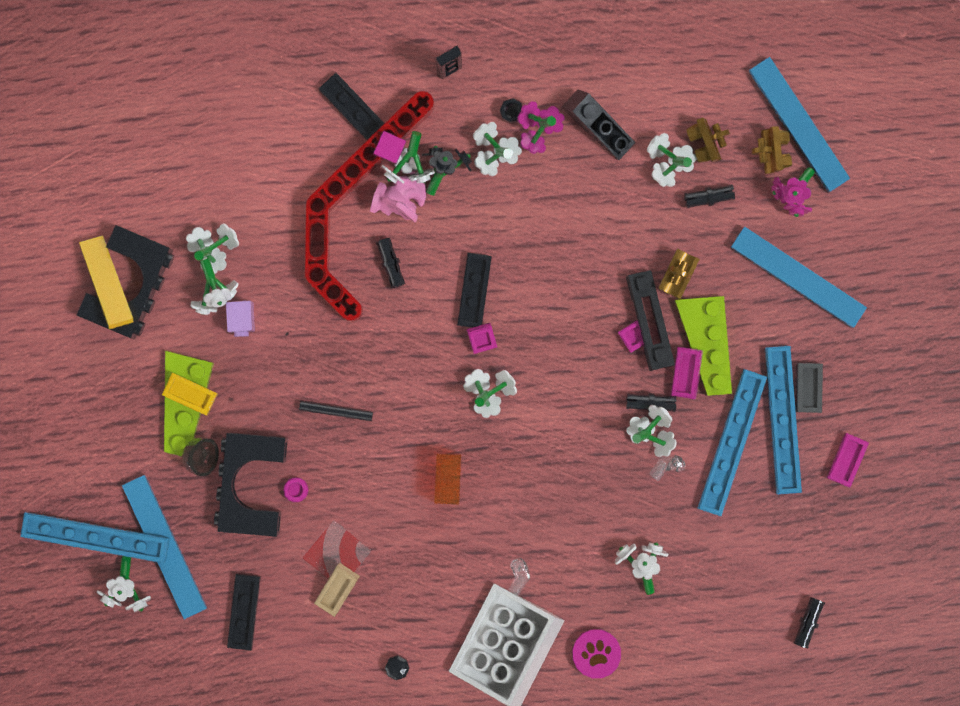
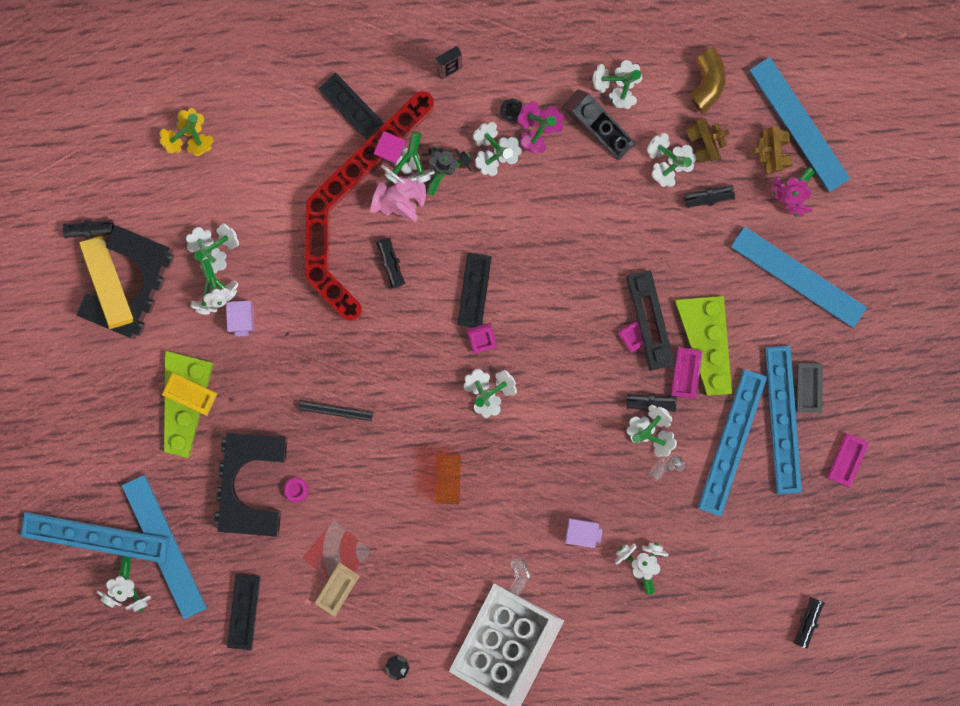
clear smoke helmet [182,437,219,476] -> none
dark pink tile [572,629,621,679] -> none
pearl gold hips [658,248,700,299] -> none
none -> black pin [63,219,115,239]
none -> yellow plant [159,108,214,156]
none -> lavender brick [565,518,603,548]
none -> white plant [593,60,642,109]
none -> pearl gold cylinder [689,46,726,115]

